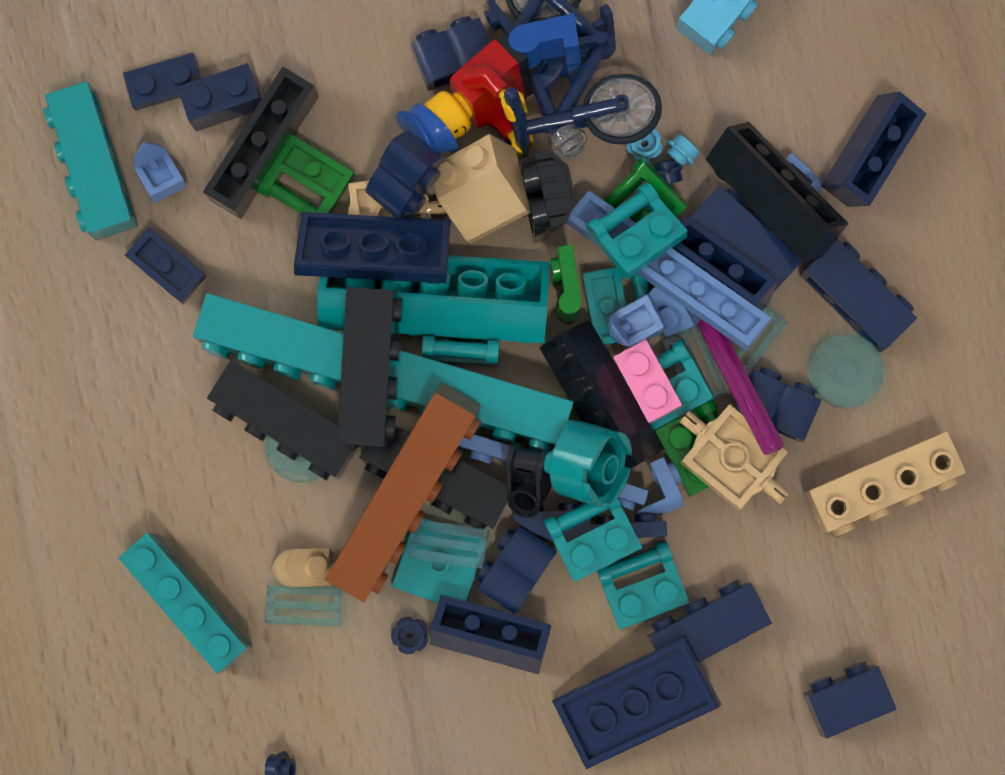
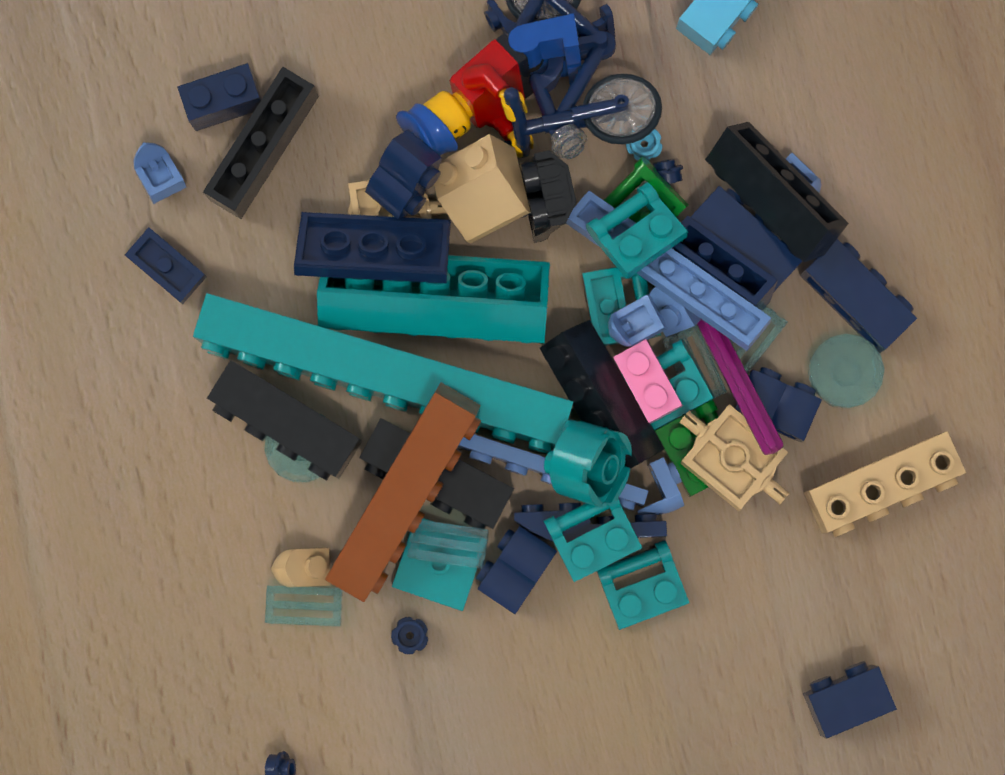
teal brick [43,81,138,240] -> none
teal brick [118,533,252,674] -> none
dark blue plate [123,53,201,111] -> none
green plate [257,134,355,214] -> none
black brick [337,287,403,447] -> none
dark blue brick [411,16,490,91] -> none
teal plate [422,336,499,366] -> none
dark blue brick [430,595,551,675] -> none
black piece [505,442,552,518] -> none
green plate [550,245,581,324] -> none
dark blue tile [552,635,722,769] -> none
dark blue brick [647,579,772,662] -> none
medium azure plate [666,134,700,166] -> none
dark blue brick [821,92,927,207] -> none

